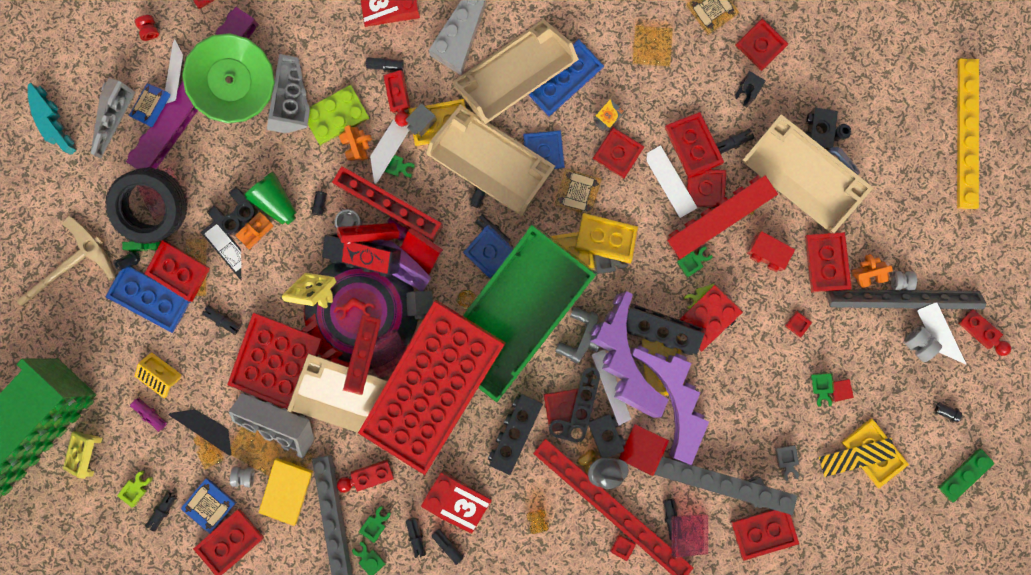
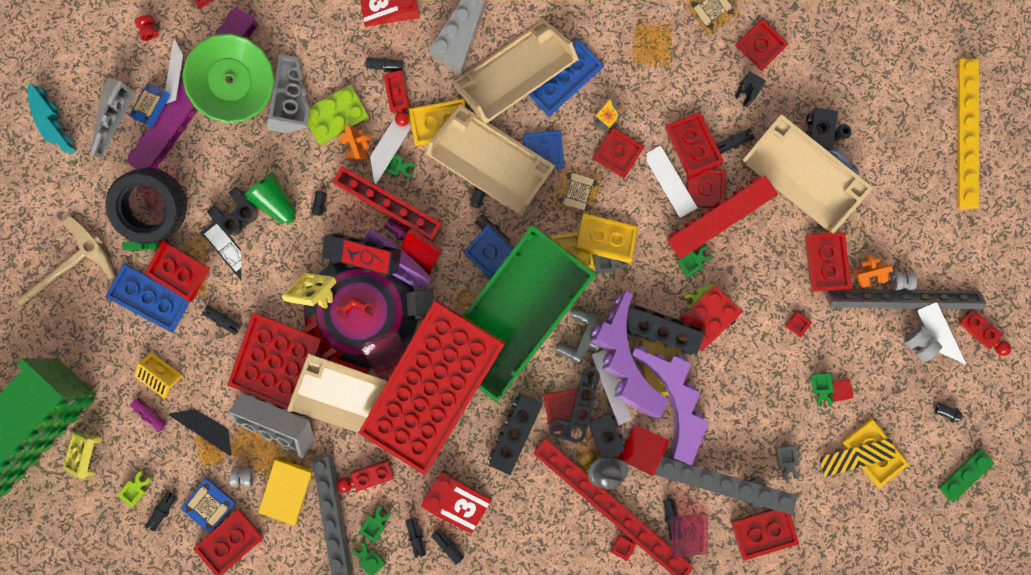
black pin [113,251,140,272] -> none
orange hips [235,212,274,250] -> none
light grey wheel [335,209,362,228] -> none
red plate [337,223,399,244] -> none
red tile [342,315,381,395] -> none
dark grey brick [406,104,437,137] -> none
clear yellow wheel [526,509,549,534] -> none
red brick [746,231,796,272] -> none

